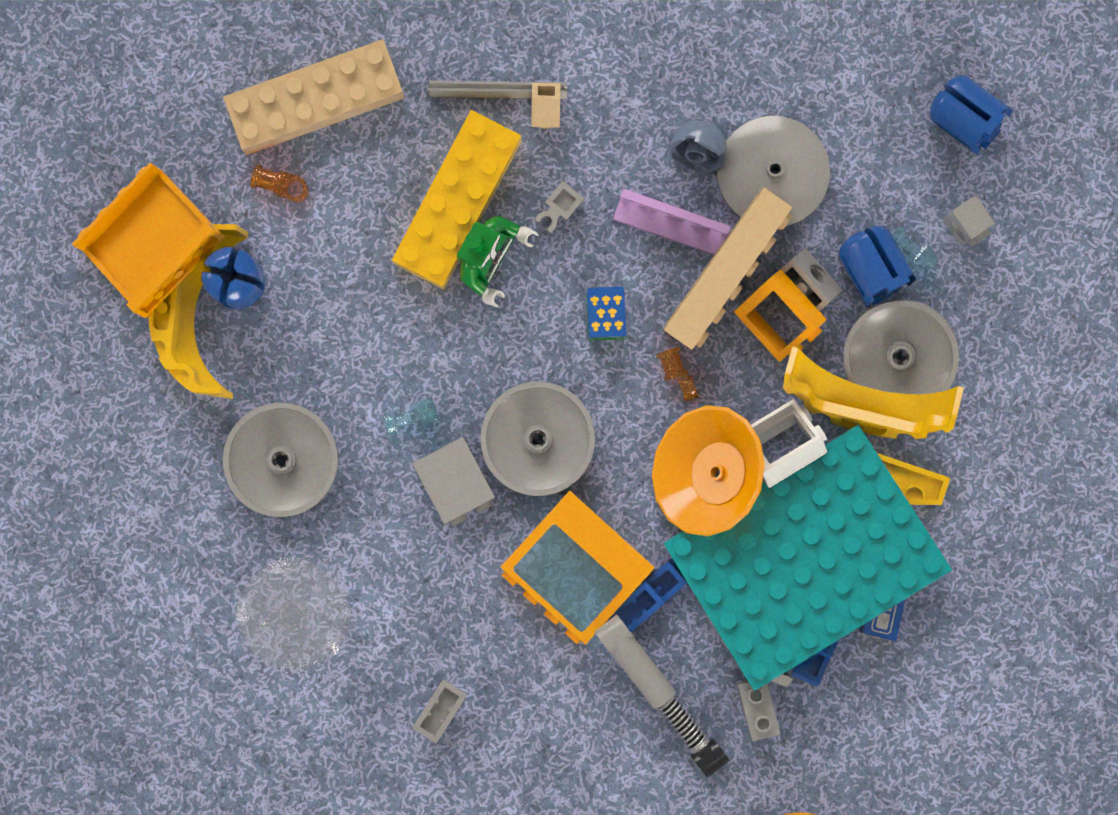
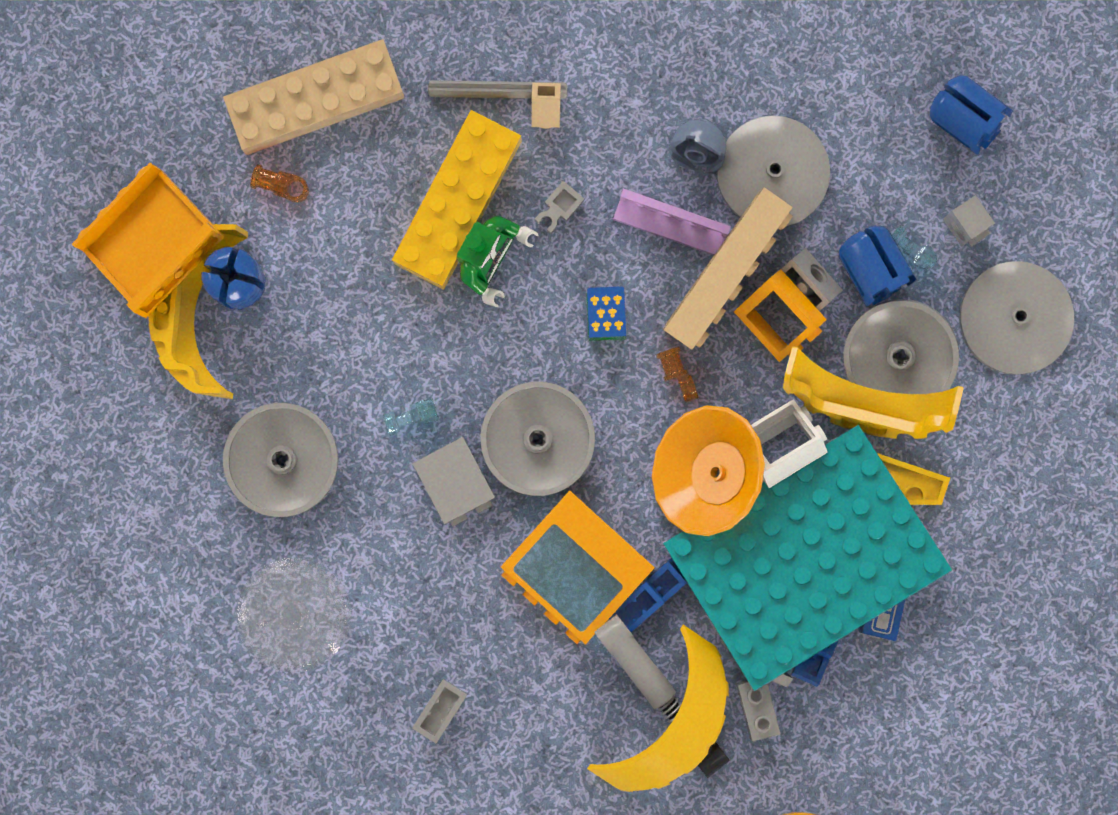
none -> yellow windscreen [587,625,729,792]
none -> light grey dish [959,261,1074,375]

